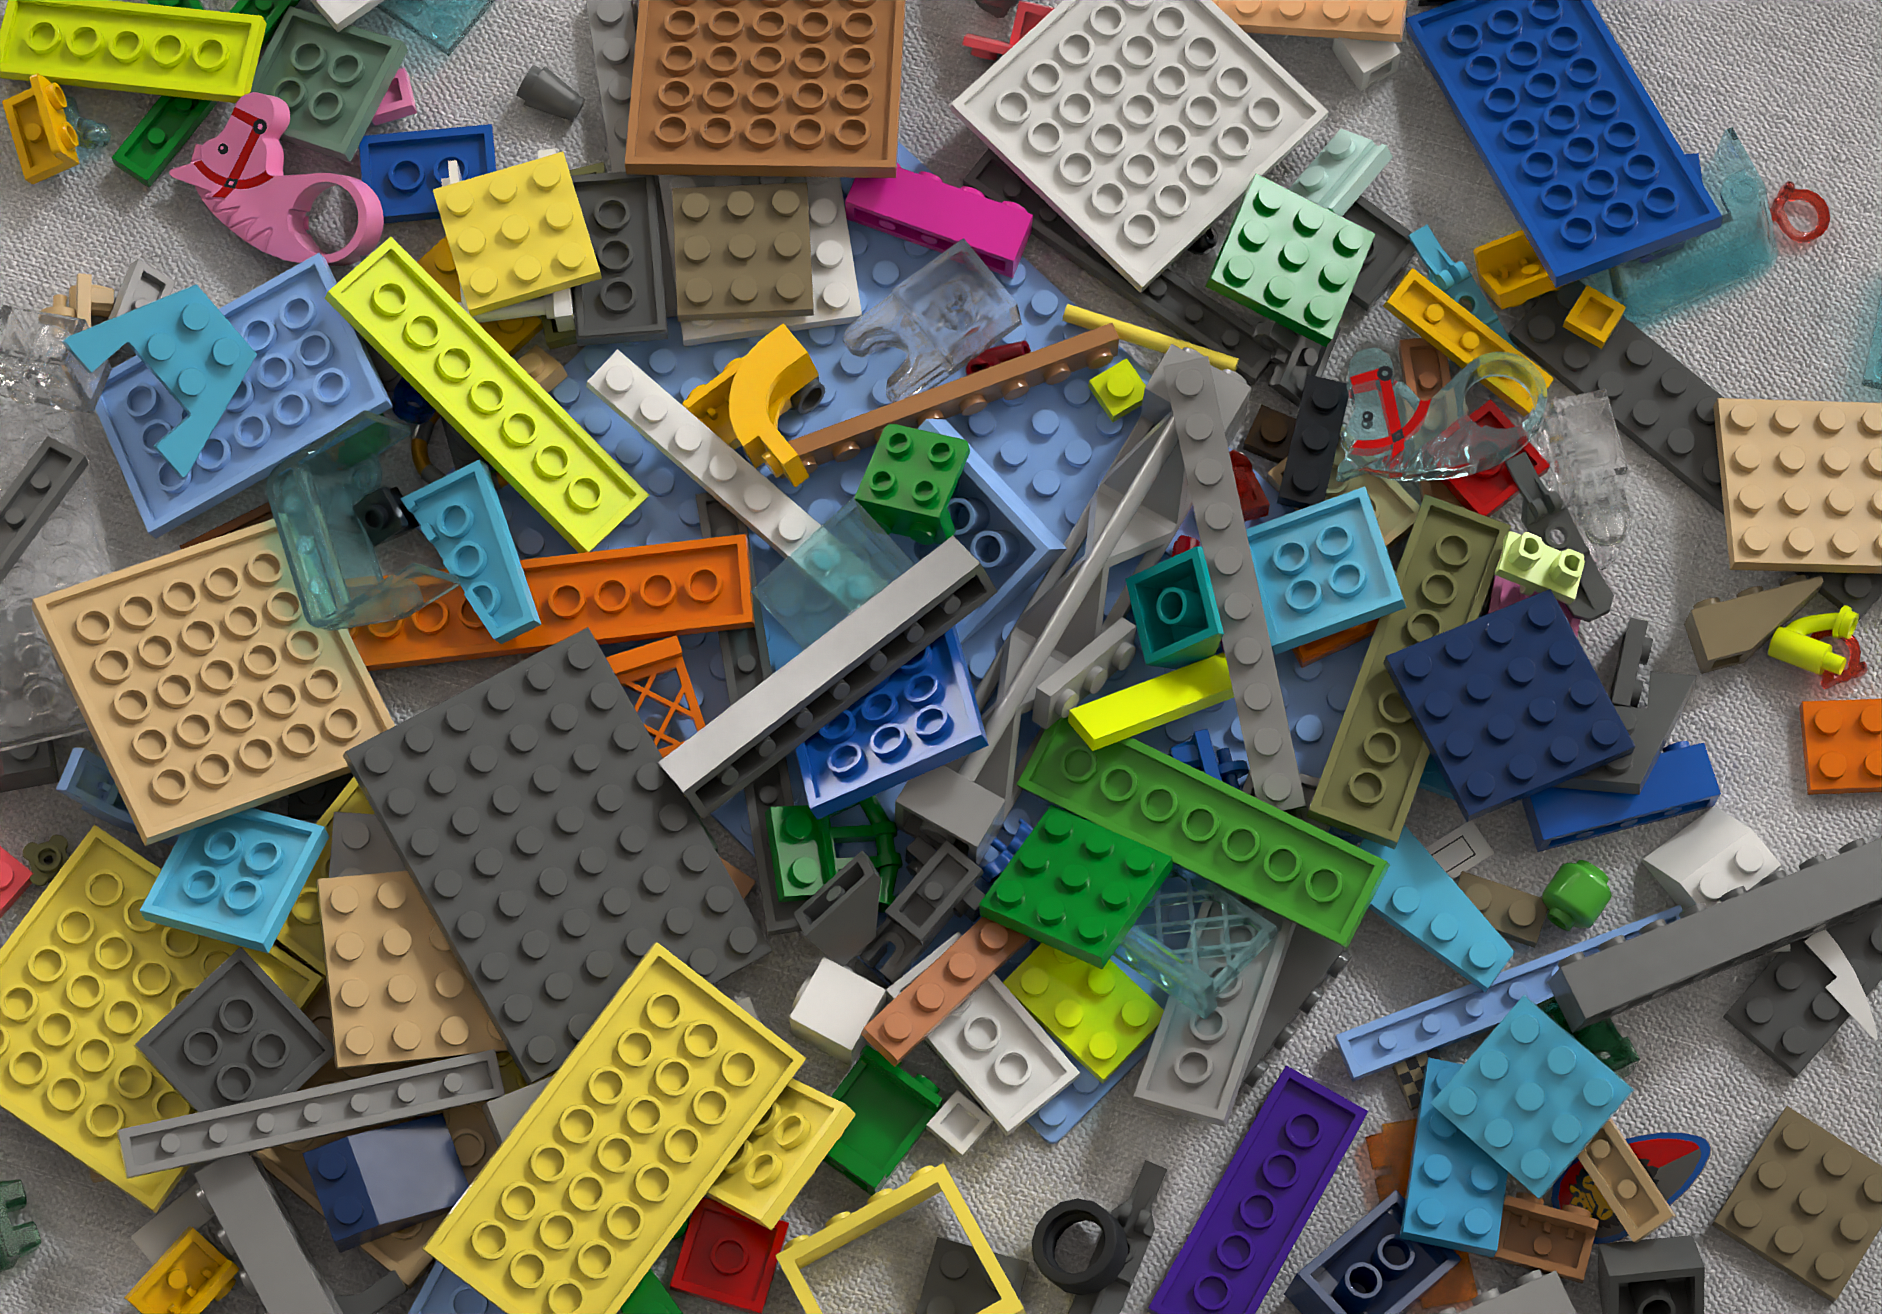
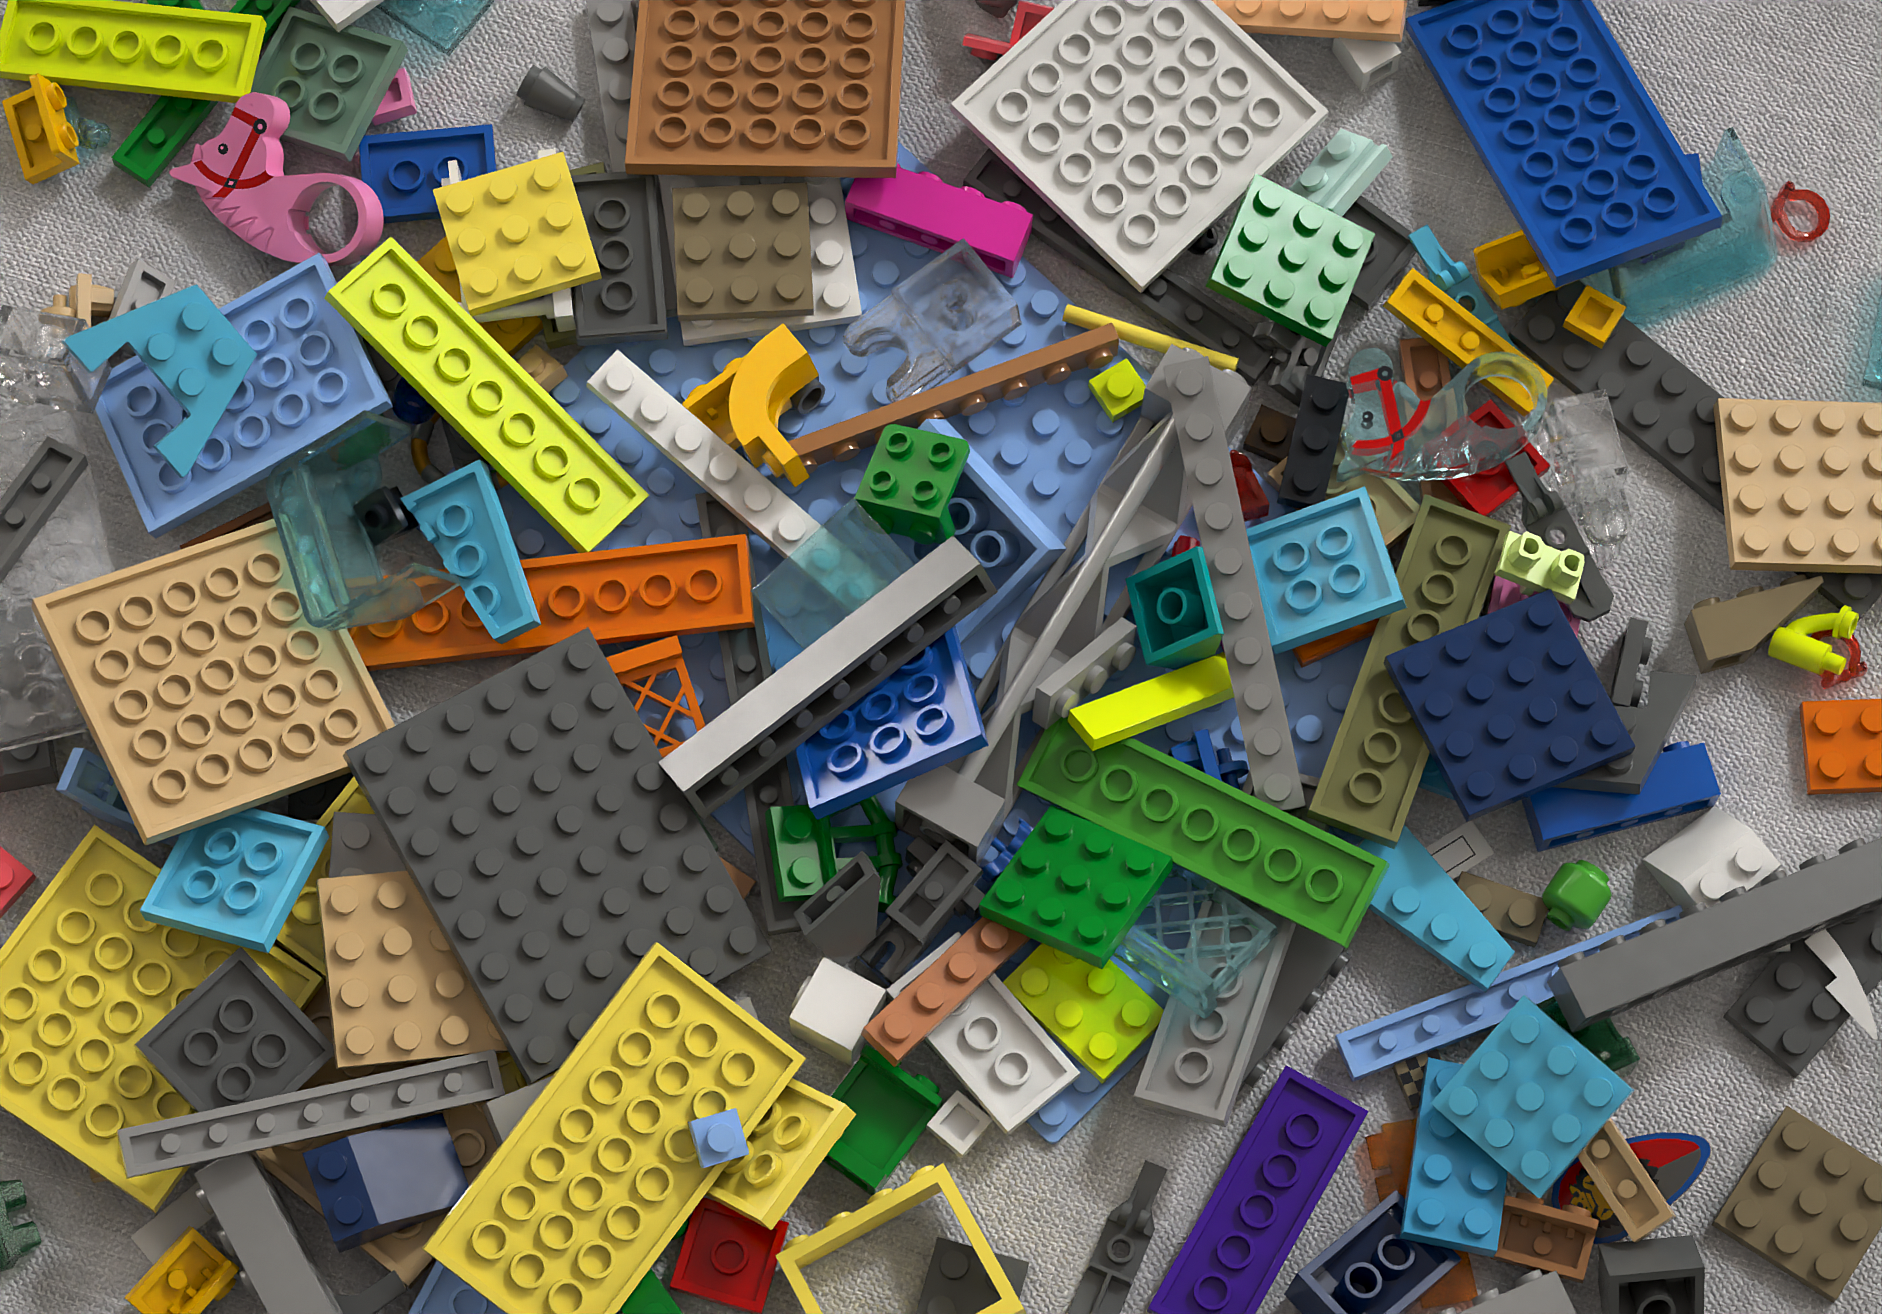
olive plate [23,834,69,886] -> none
dark red arm [965,340,1031,376] -> none
black tyre [1031,1198,1128,1295] -> none
none -> light blue plate [688,1108,749,1168]

